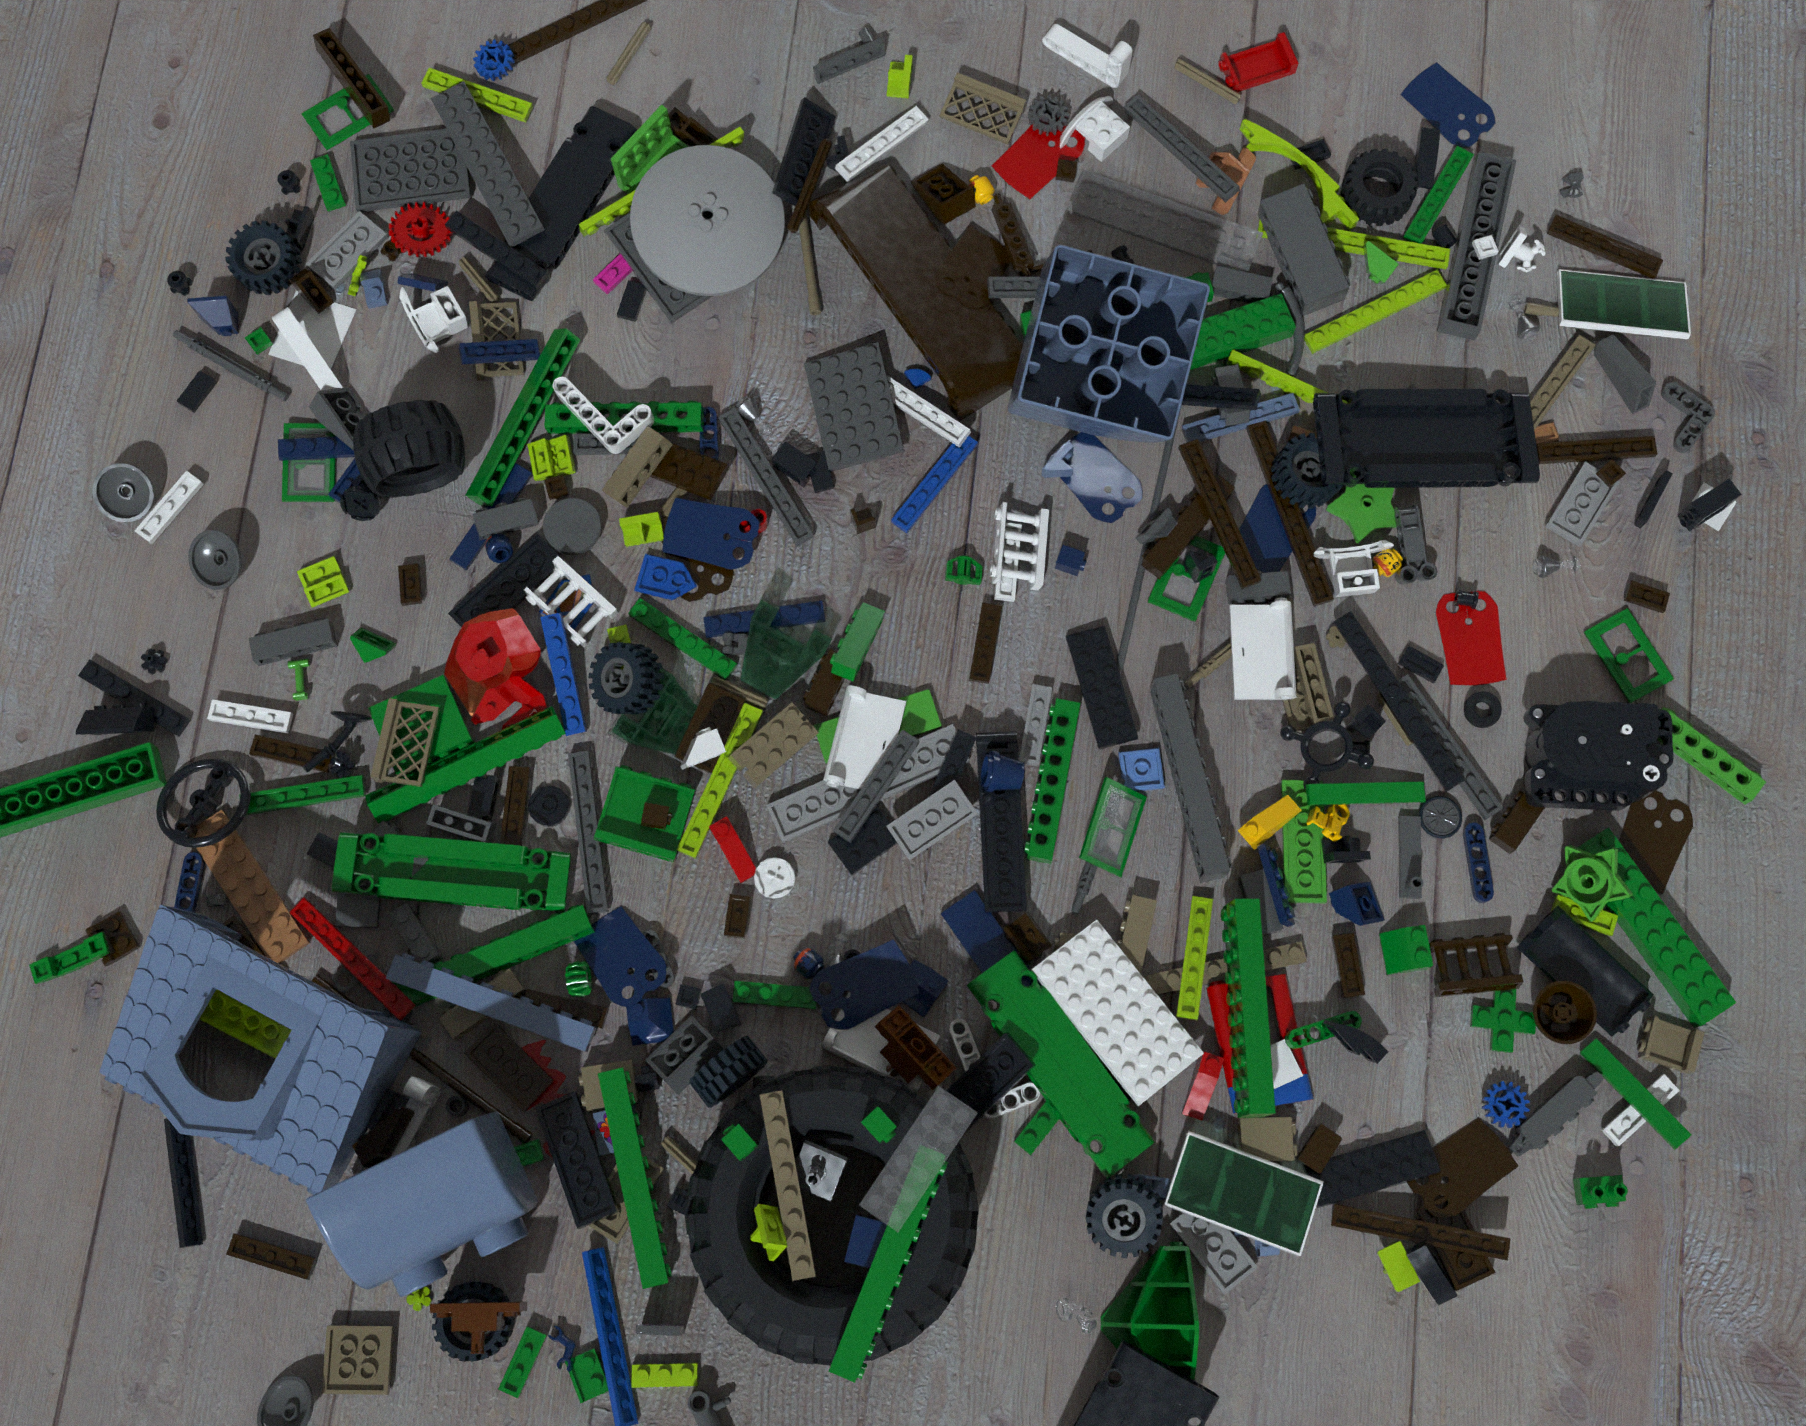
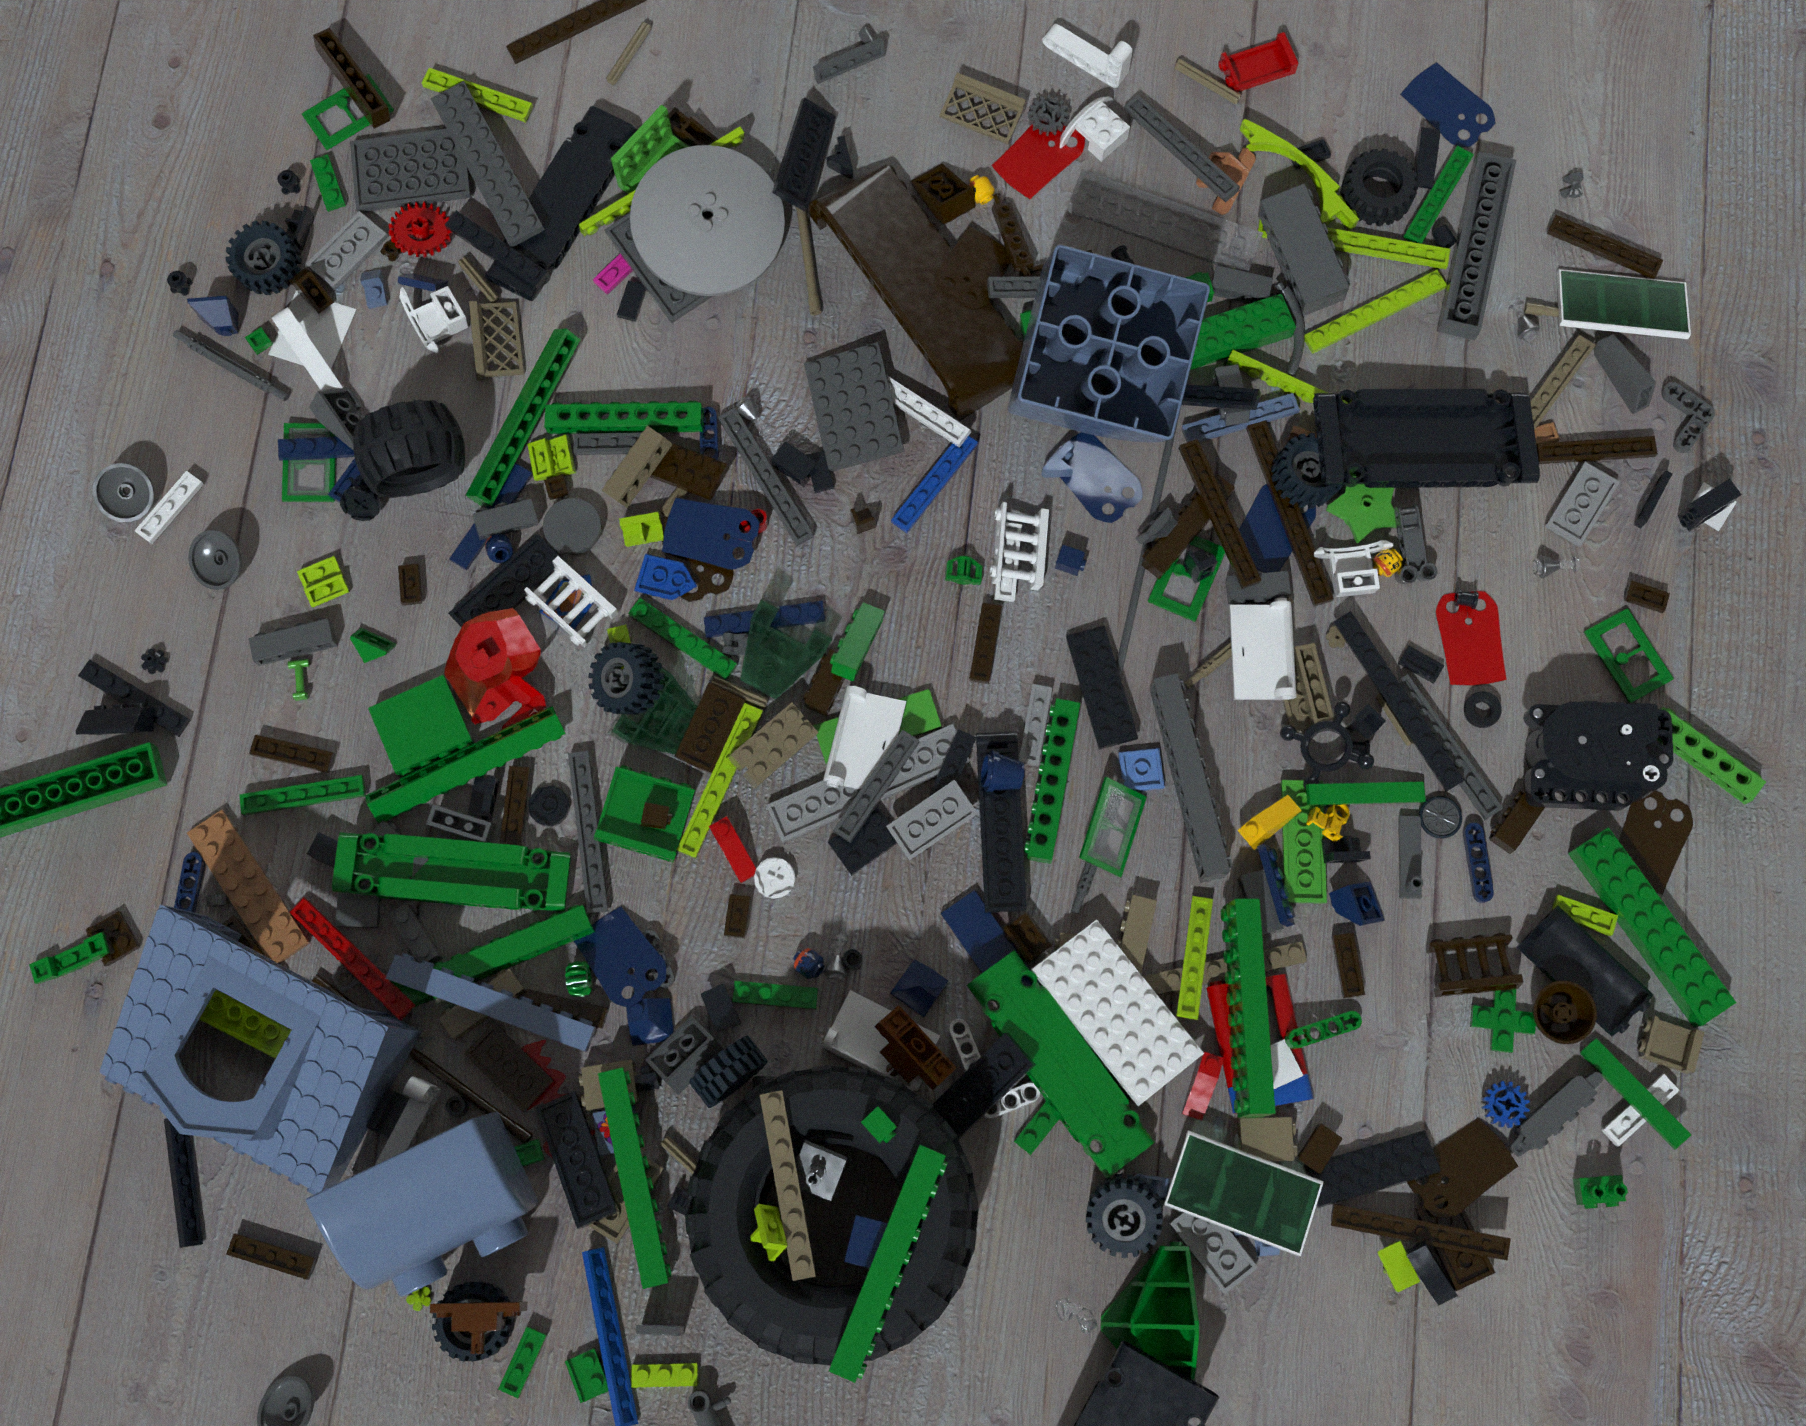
black piece [156,758,251,848] -> none
black tile [177,370,217,413] -> none
white plate [207,699,293,734] -> none
black dish [302,711,372,773] -> none
dark tan plate [322,1325,394,1395] -> none
black plant [331,752,355,778] -> none
lime arm [348,255,367,296] -> none
dark brown slope [352,1106,415,1168] -> none
dark tan fence [370,698,440,787] -> none
dark blue plate [459,339,540,365] -> none
blue gear [473,39,515,81] -> none
blue plate [540,613,587,736] -> none
dark blue arm [548,1326,576,1372] -> none
white beam [553,377,654,454] -> none
black tile [675,984,701,1010] -> none
white slope [681,727,726,770] -> none
green brick [721,1124,758,1161] -> none
dark brown axle [787,139,832,233] -> none
dark blue piece [809,939,920,1030] -> none
white plate [835,106,929,182] -> none
clear plate [859,1086,977,1232] -> none
lime panel [887,55,913,99] -> none
blue tile [904,369,931,389] -> none
dark brown plate [1055,159,1077,183] -> none
black slope [1323,1020,1389,1064] -> none
bright green slope [1363,241,1399,284] -> none
green slope [1379,925,1433,975] -> none
white tile [1472,235,1499,260] -> none
white piece [1497,225,1546,273] -> none
bright green plate [1552,845,1633,922] -> none
dark brown plate [1596,459,1626,488] -> none

